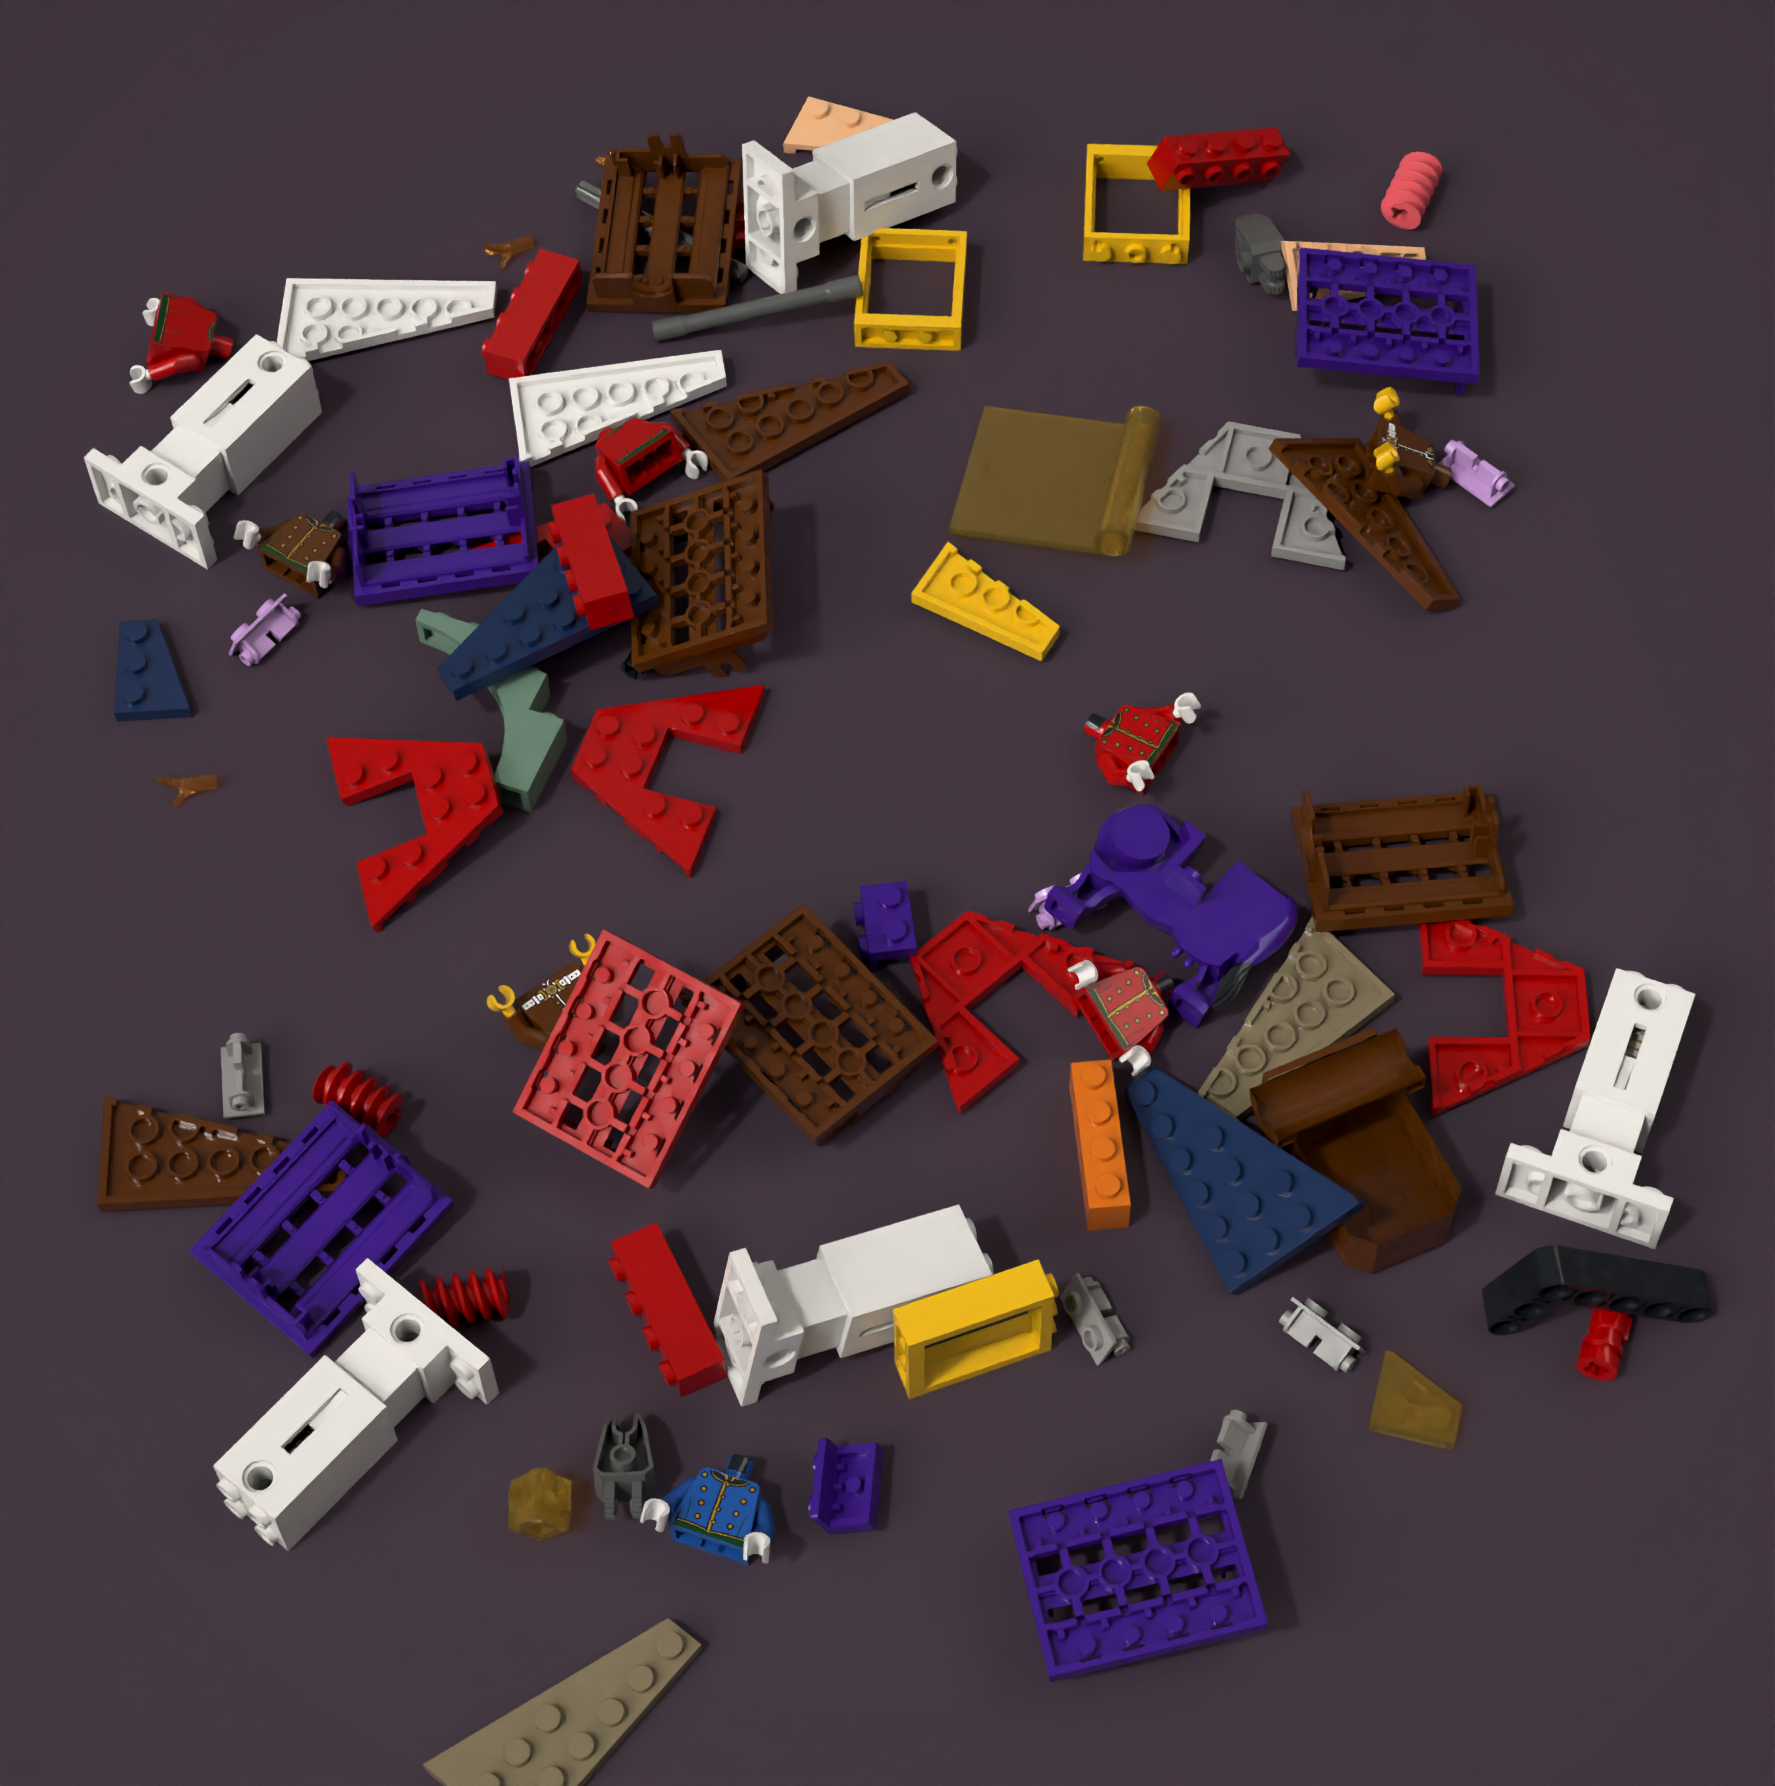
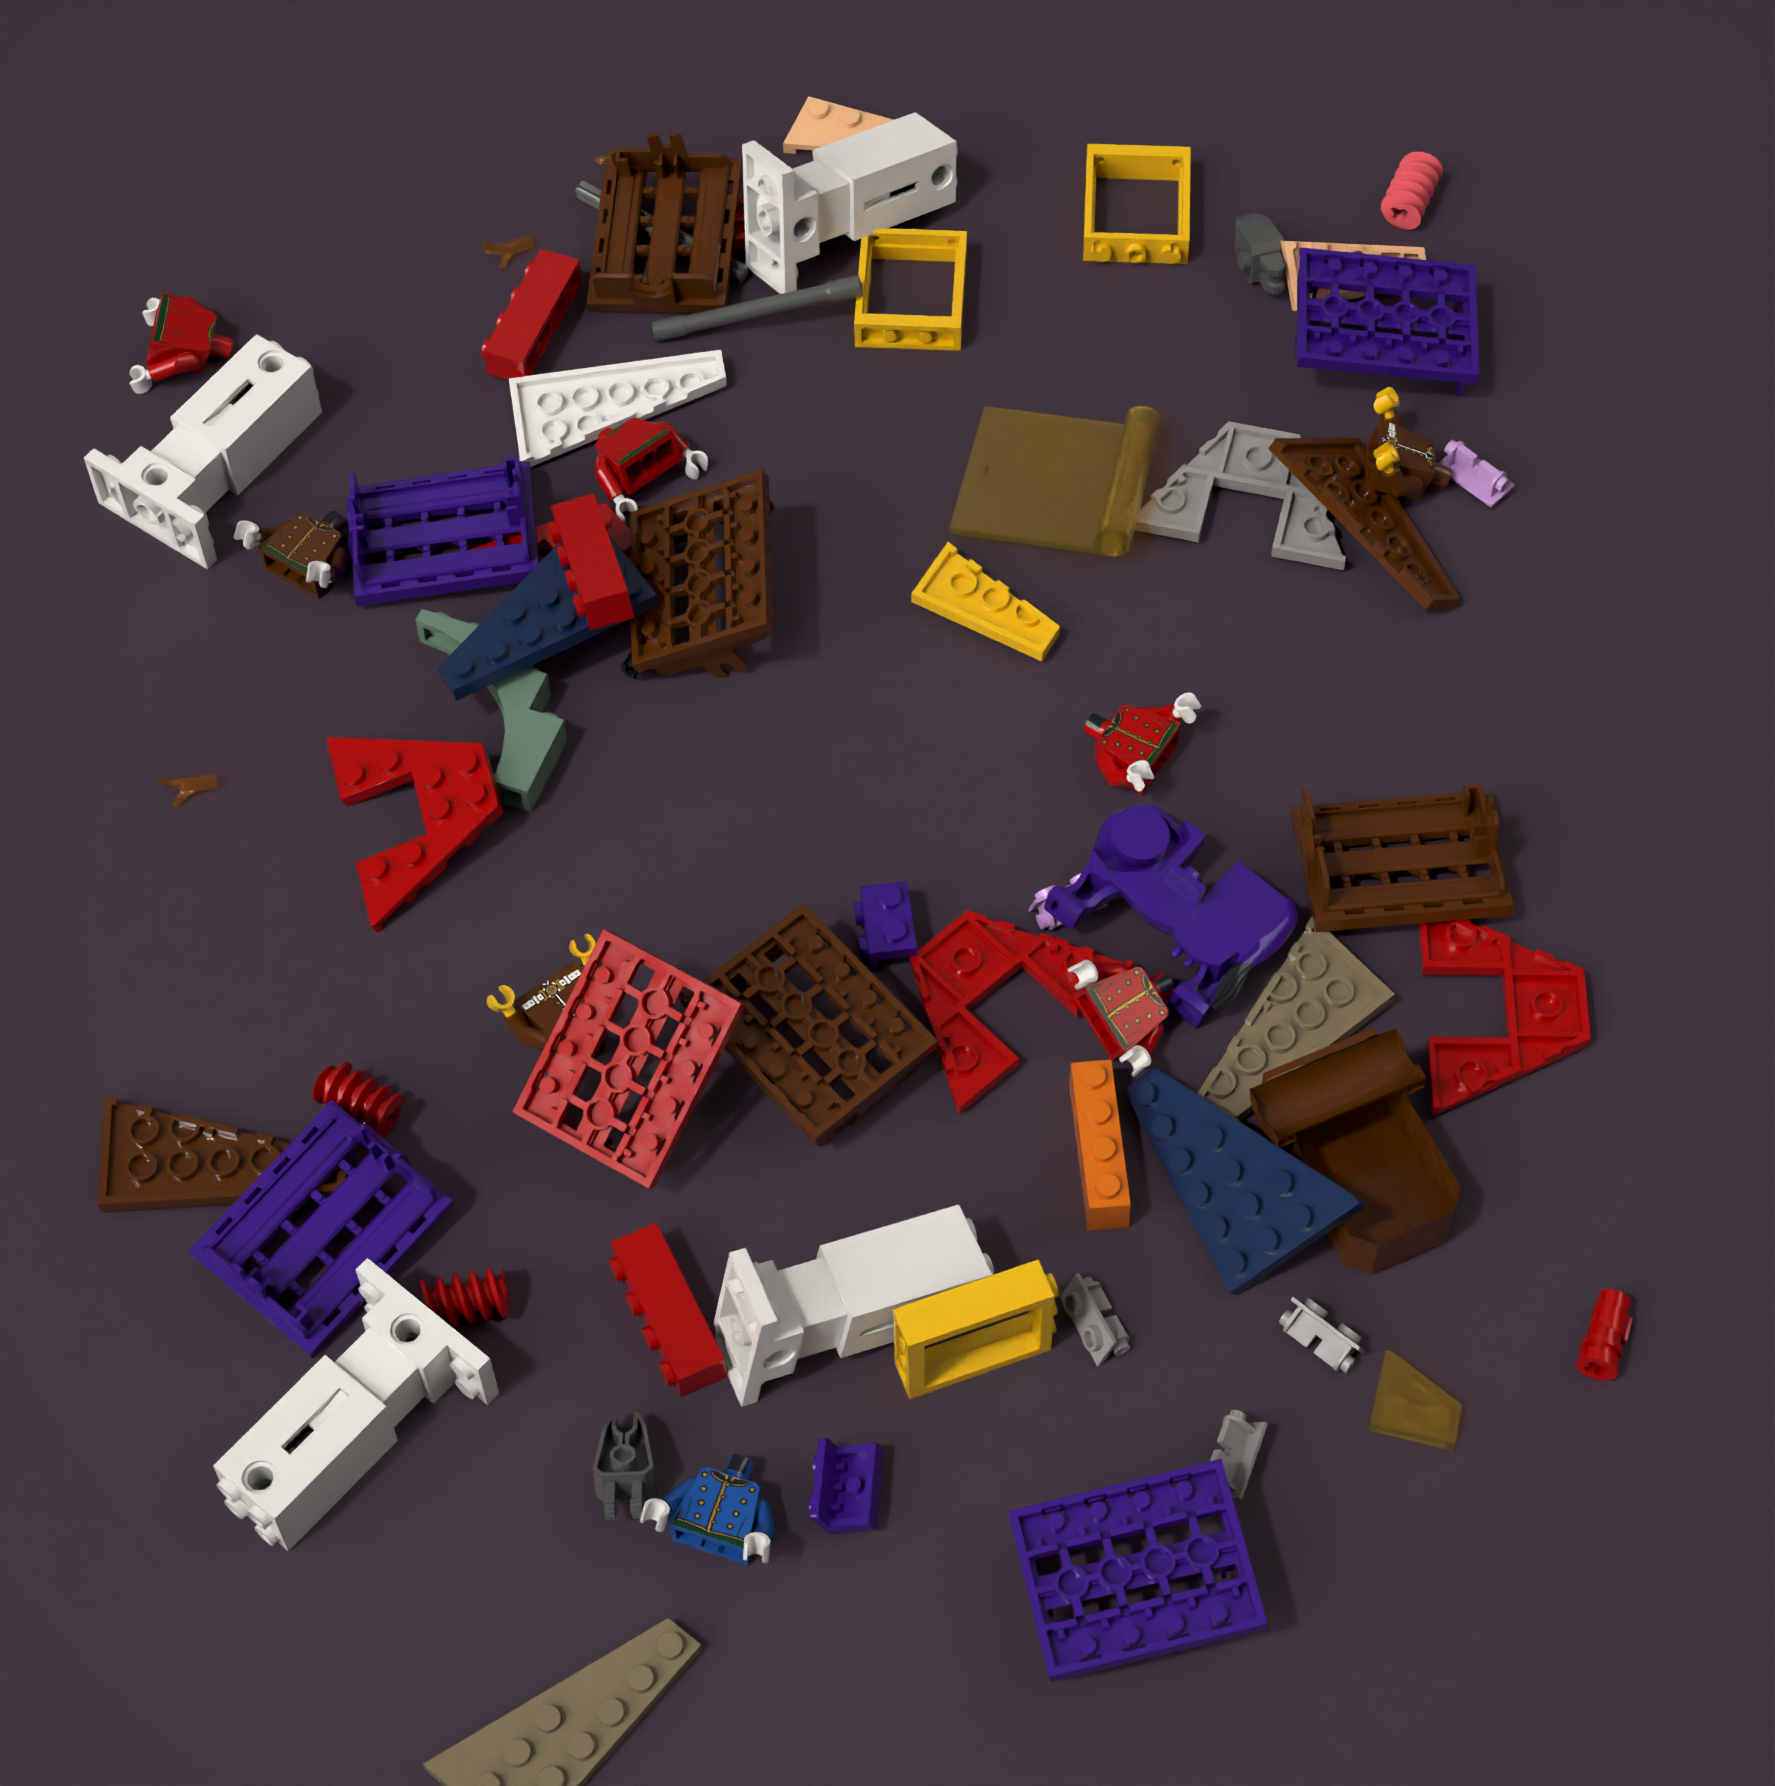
dark blue wing [114,619,192,722] -> none
light grey hinge [221,1033,265,1119] -> none
lavender hinge [229,593,301,666] -> none
white wing [277,278,497,361] -> none
clear yellow brick [508,1468,572,1541] -> none
red wing [571,685,765,878] -> none
reddish brown wing [670,361,909,482] -> none
red brick [1147,127,1291,191] -> none
black beam [1482,1245,1714,1335] -> none
white brick [1495,968,1695,1249] -> none

